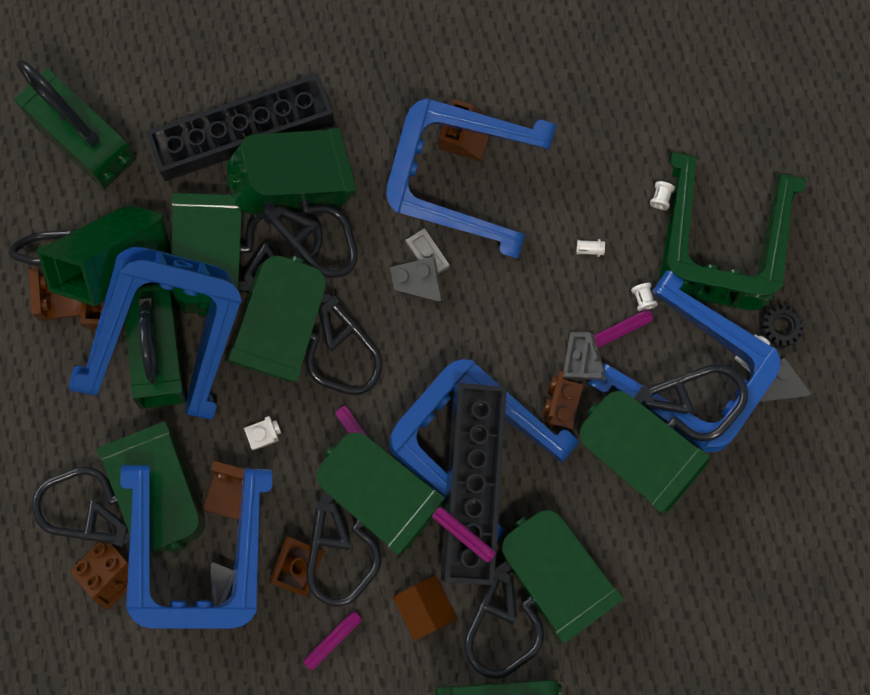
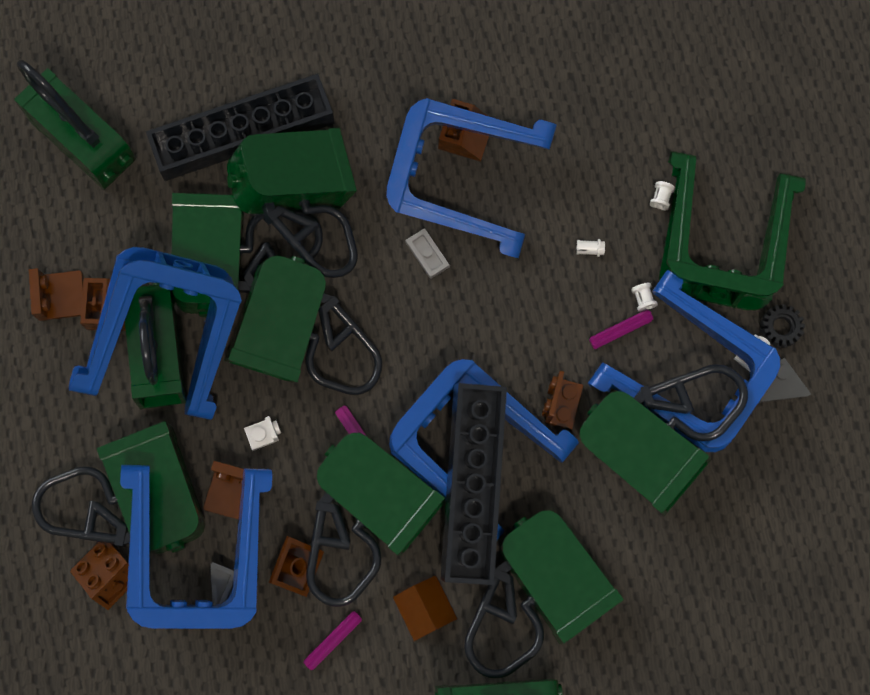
dark green piece [8,207,172,306] -> none
dark grey wing [390,257,444,302] -> none
magenta axle [432,507,495,562] -> none
dark grey wing [563,332,606,381] -> none

